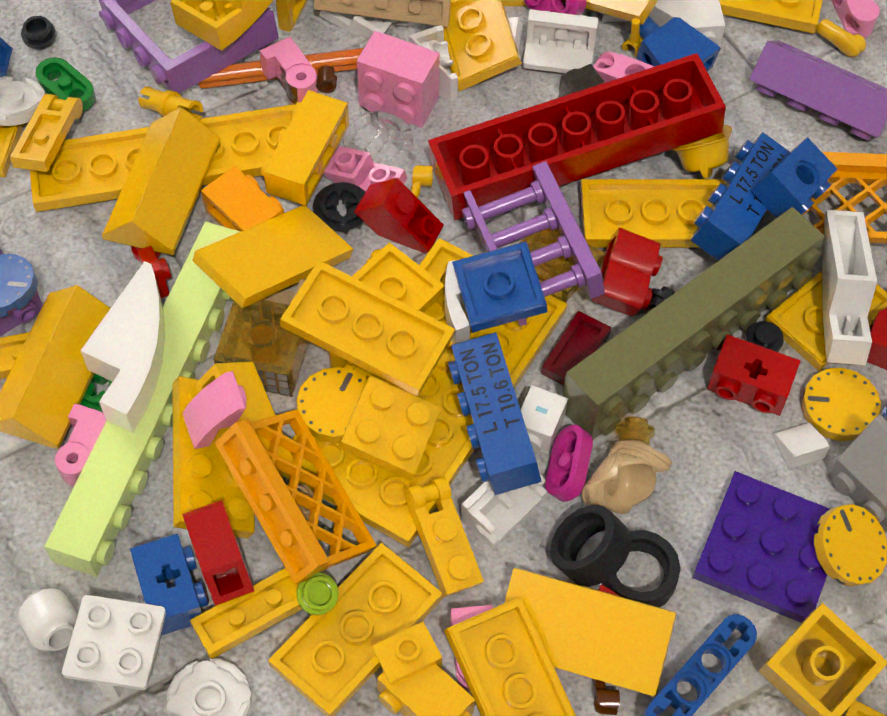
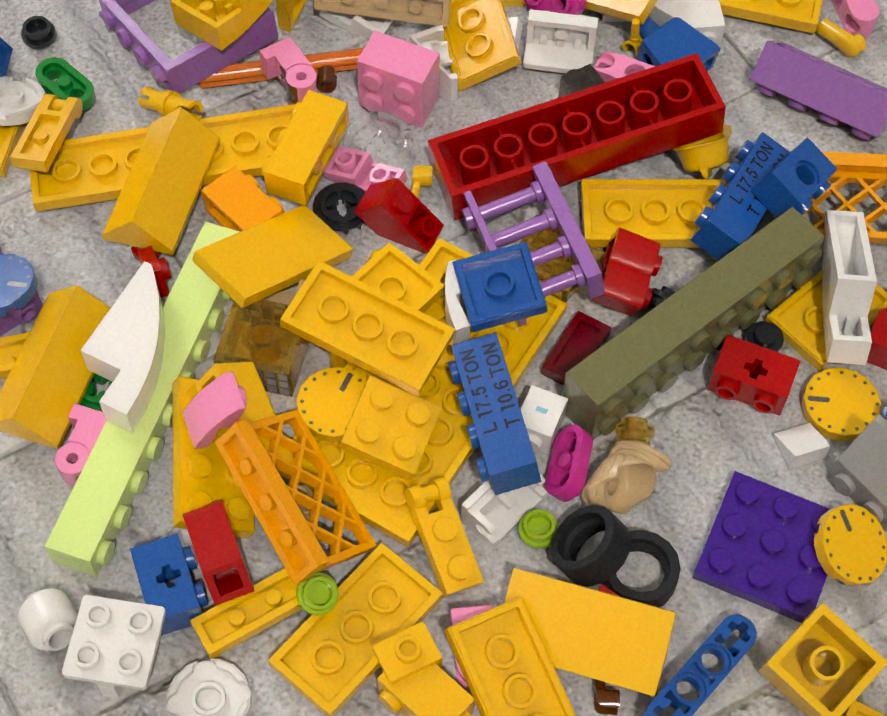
none -> lime plate [518,509,559,549]

